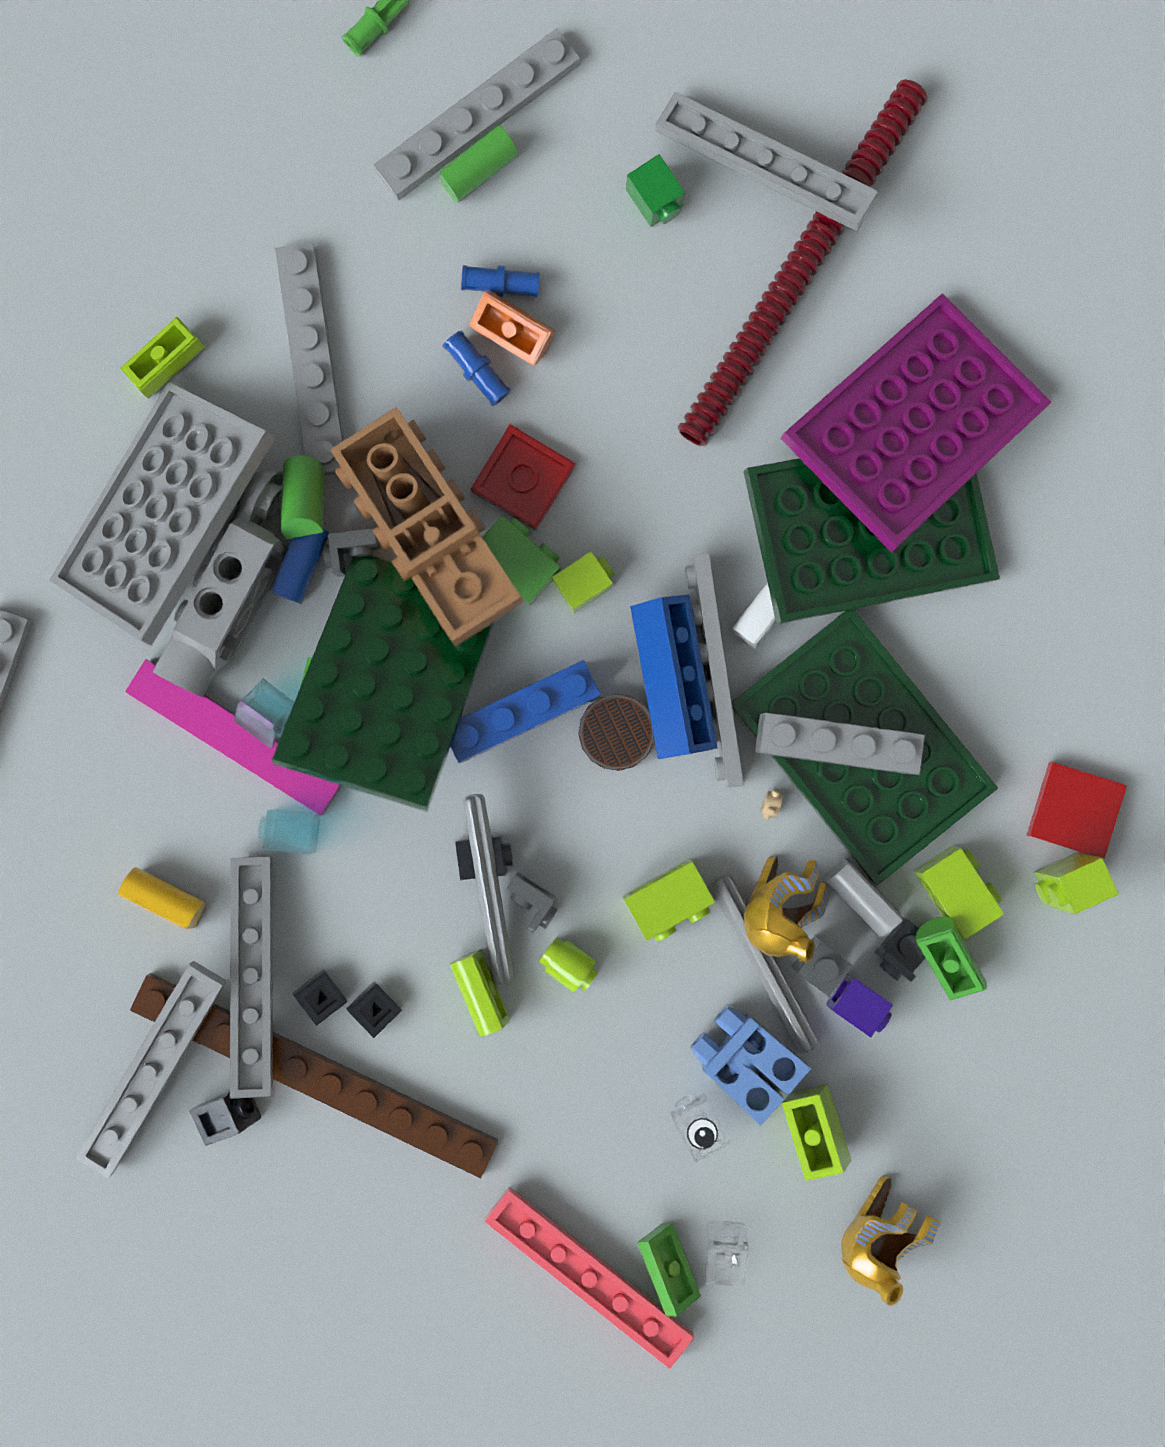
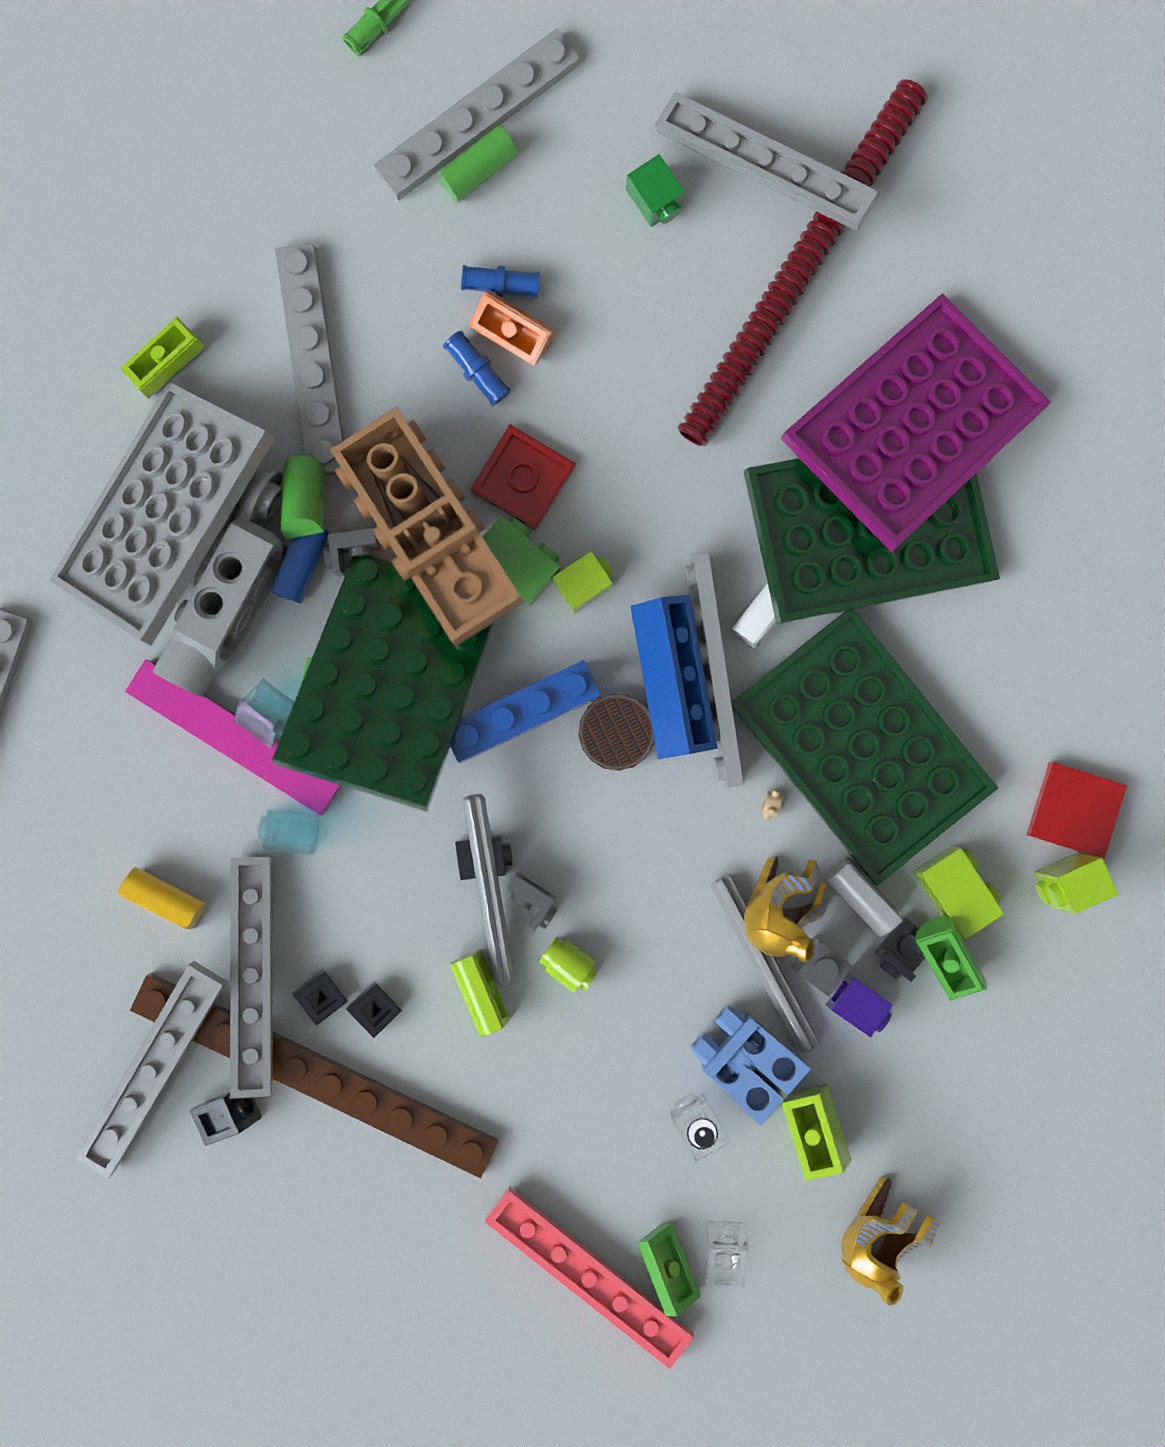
lime brick [623,859,715,942] -> none
light grey brick [755,713,925,775] -> none

